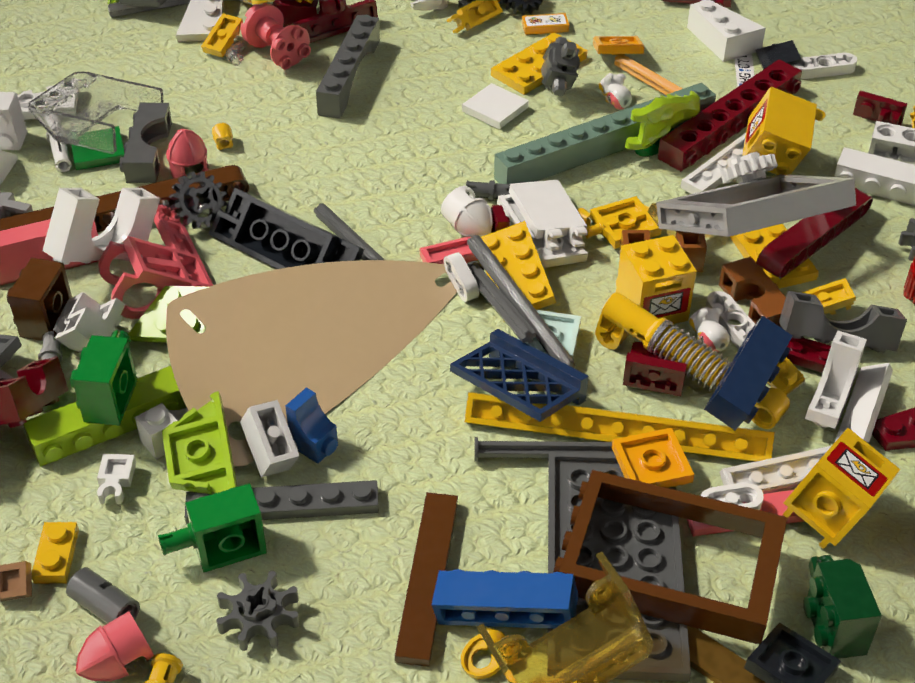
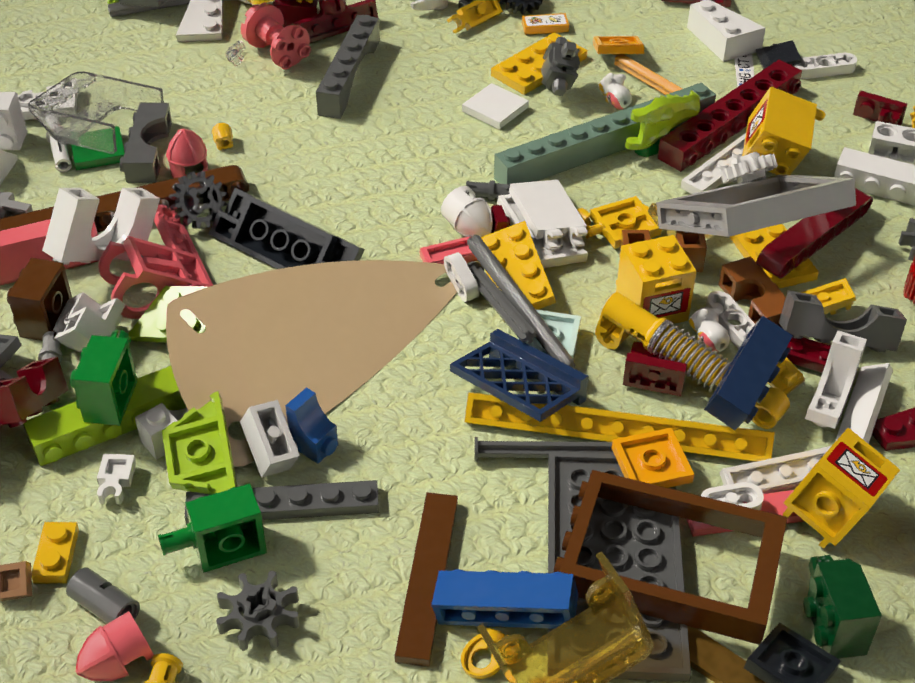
yellow plate [201,13,243,58] -> none
dark grey axle [314,203,385,260] -> none

